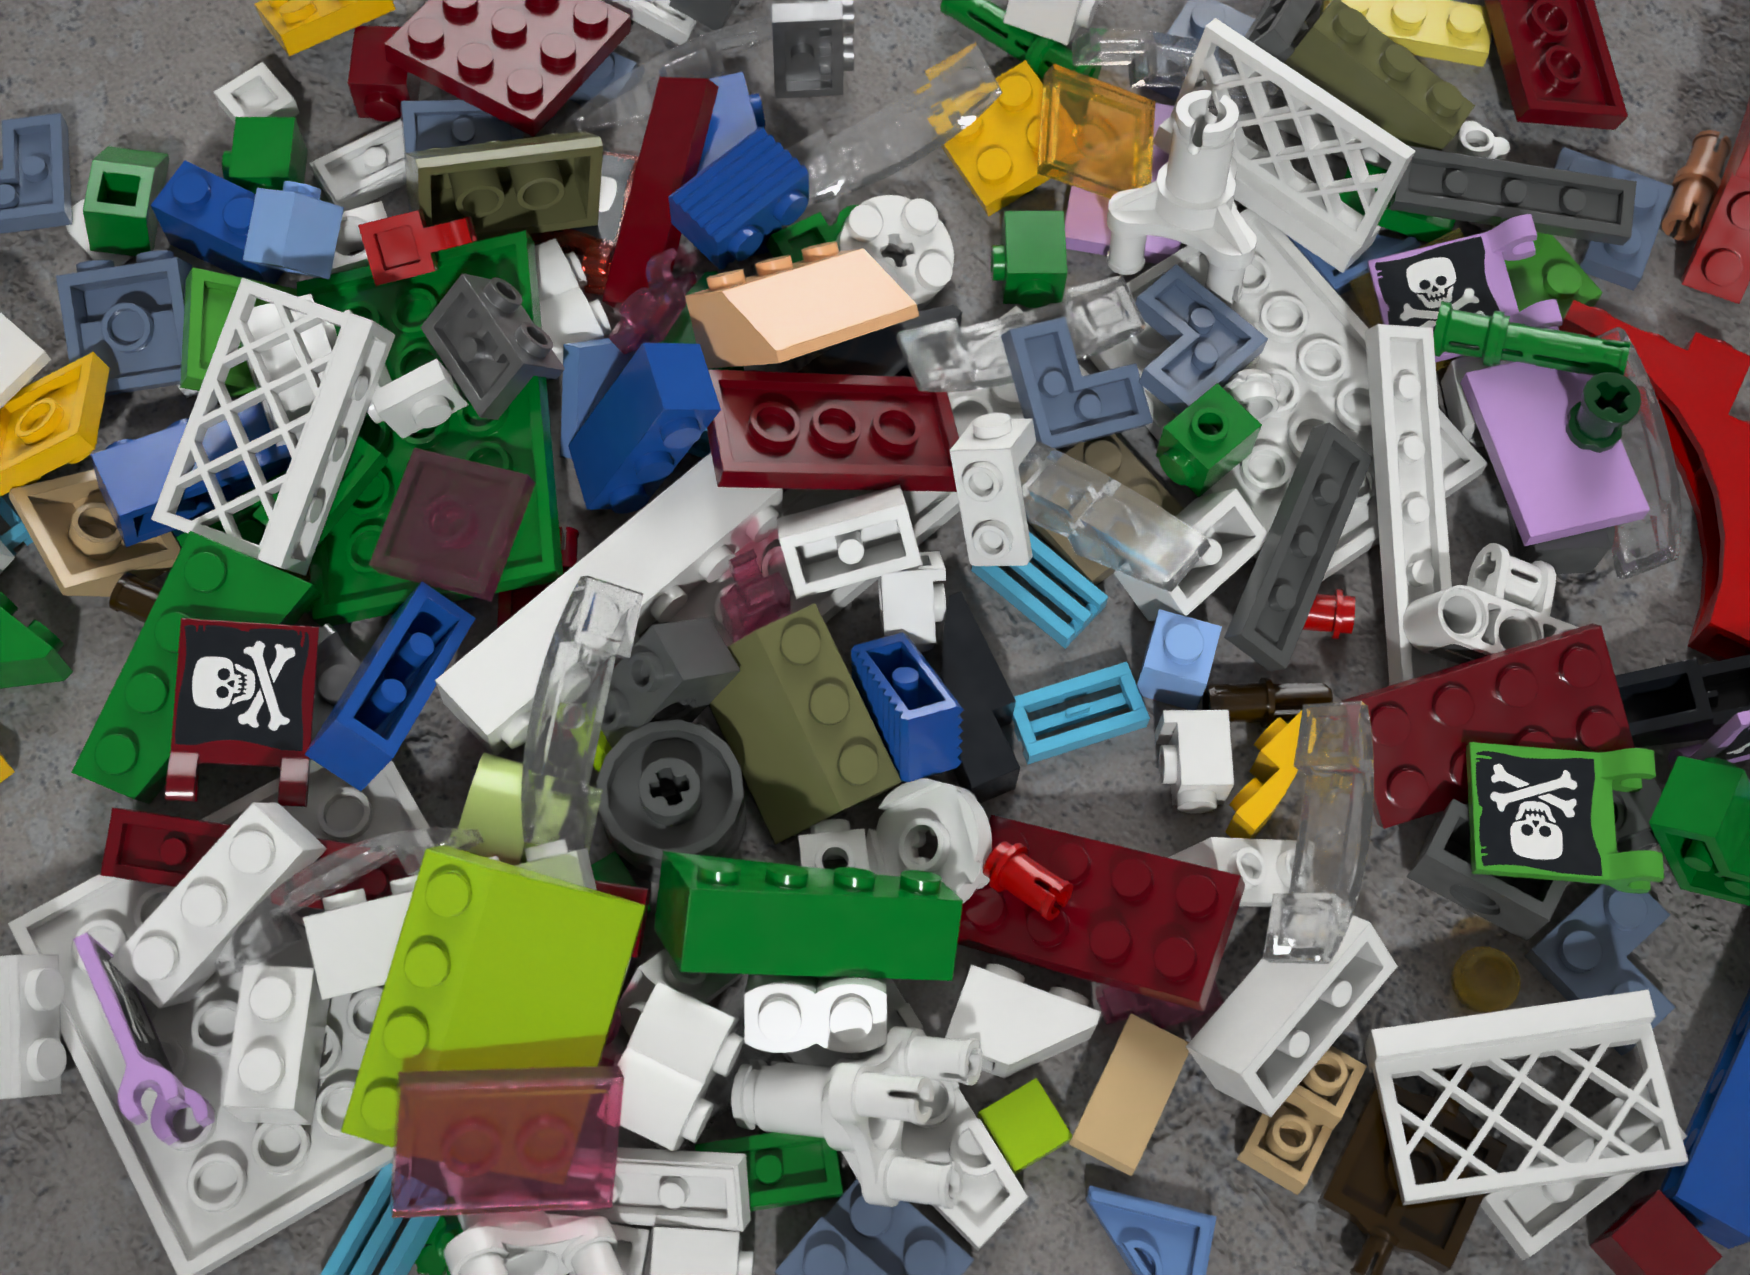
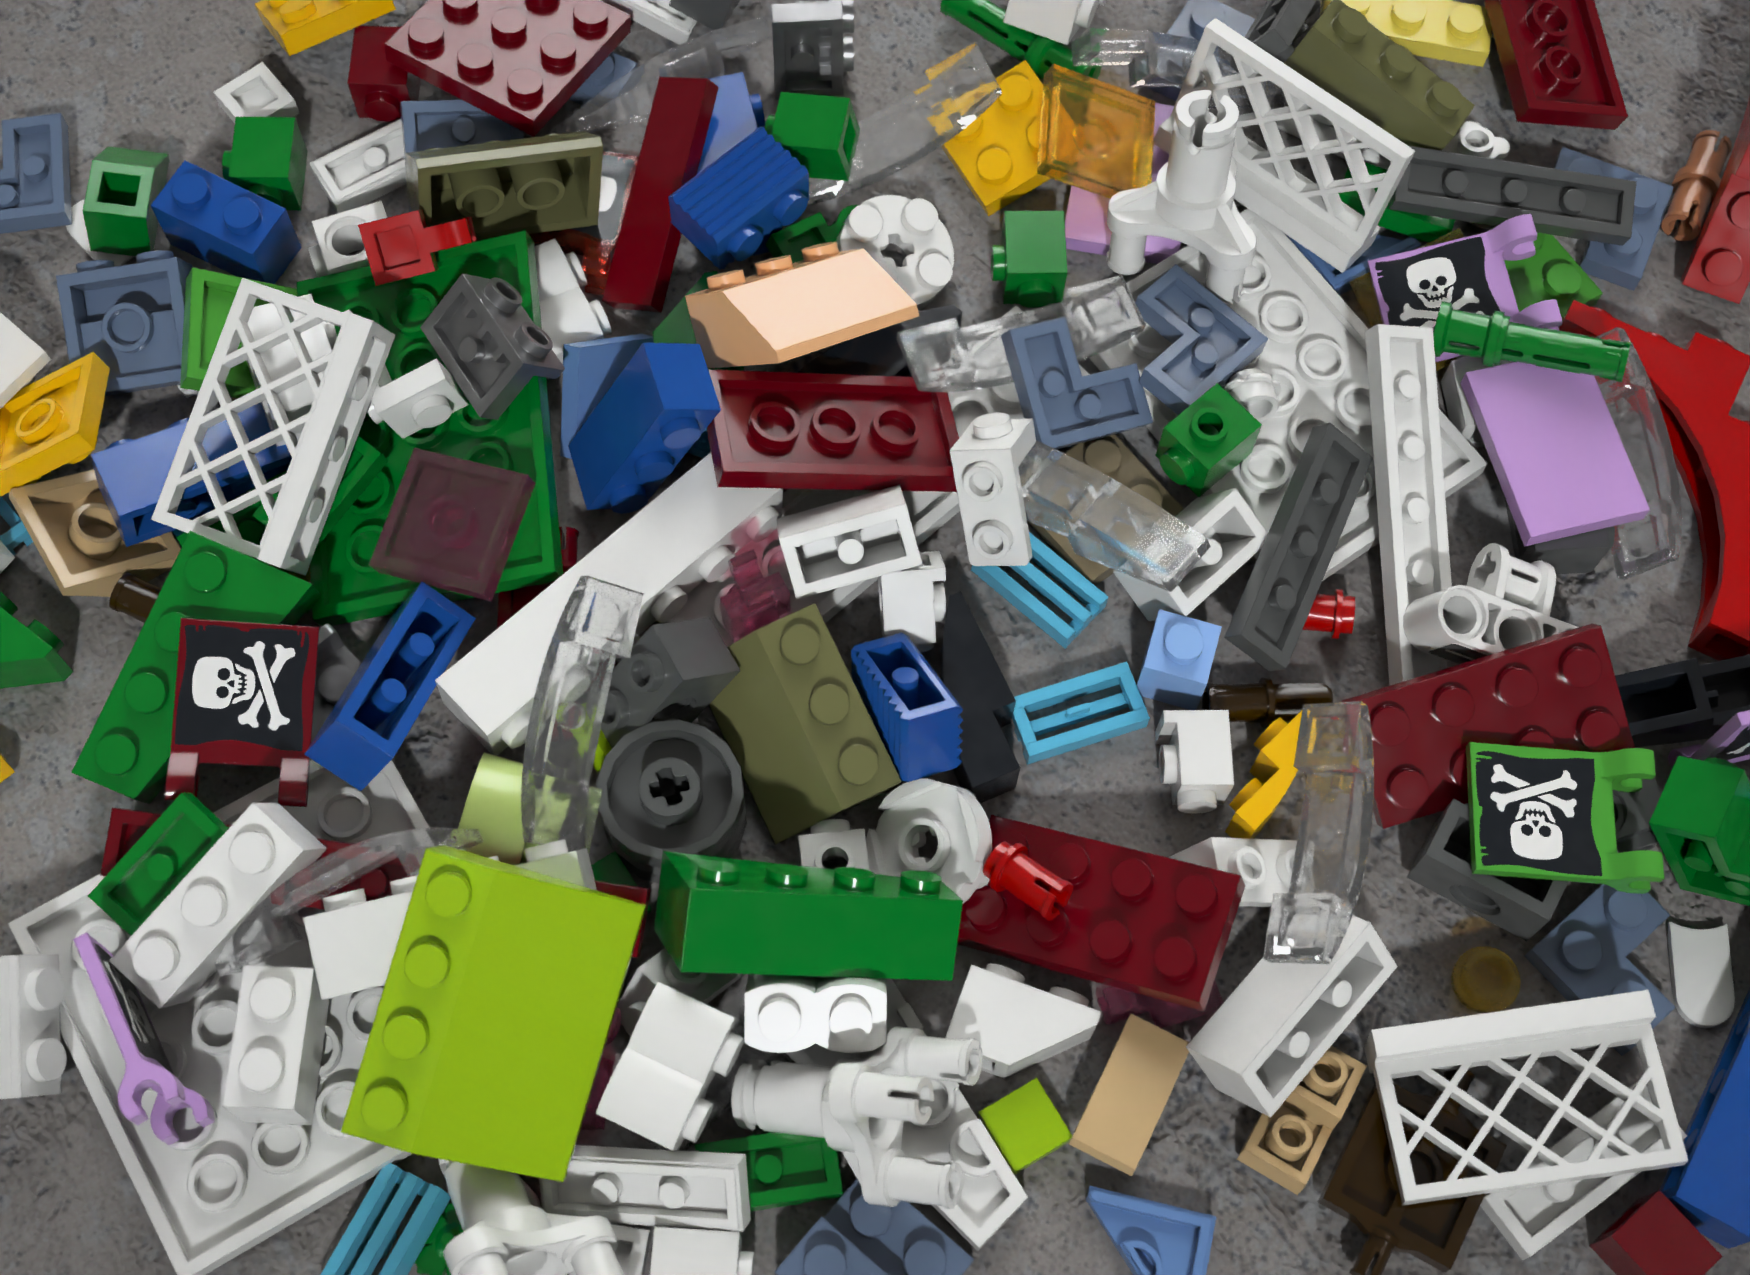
light blue brick [243,181,344,279] -> none
tile [390,1066,624,1218] -> none
clear pink plate [608,248,697,355] -> none
dark green bush [1565,372,1641,453] -> none
none -> green plate [88,792,229,936]
none -> green brick [765,92,860,181]
none -> white piece [1667,921,1735,1028]

